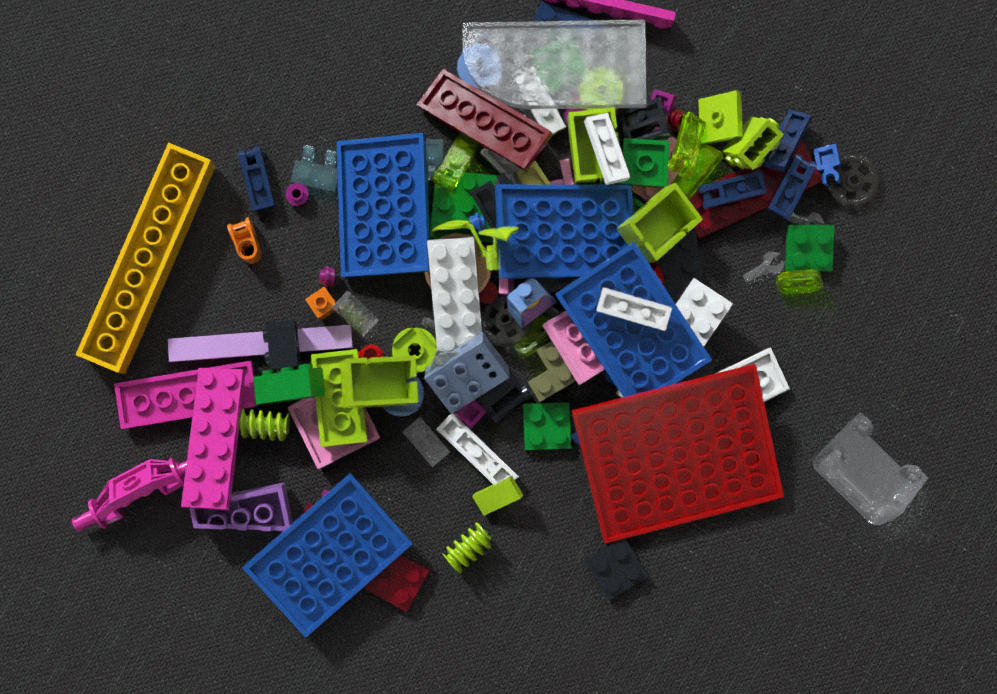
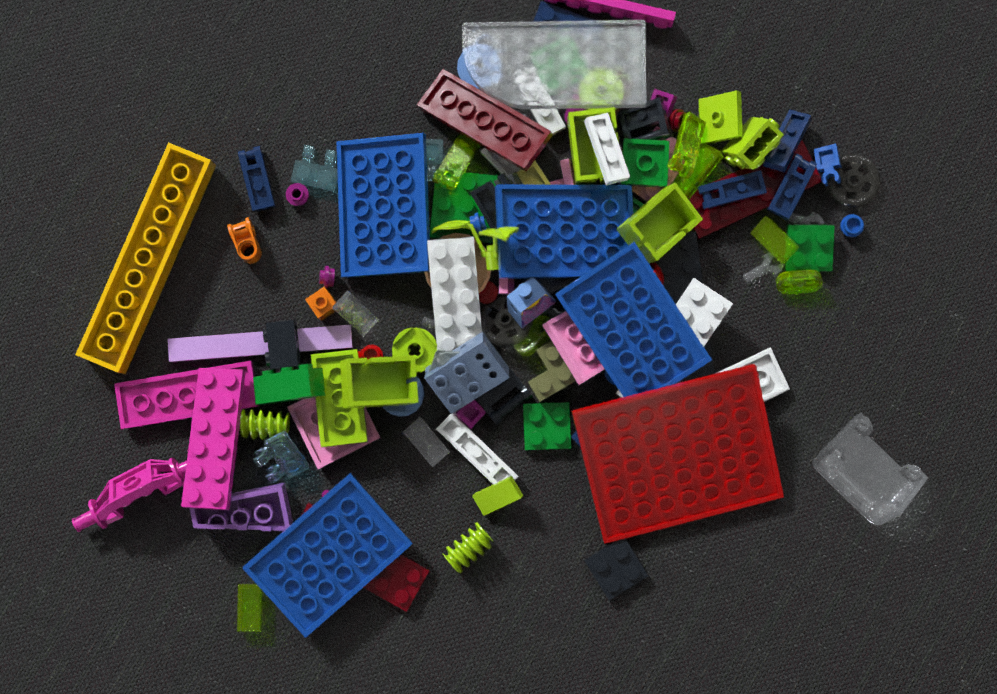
white plate [596,287,672,331] -> none
none -> clear neon green plate [237,584,262,632]
none -> clear light blue plate [253,431,309,483]
none -> clear neon green tile [751,216,799,264]
none -> blue plate [840,214,864,237]

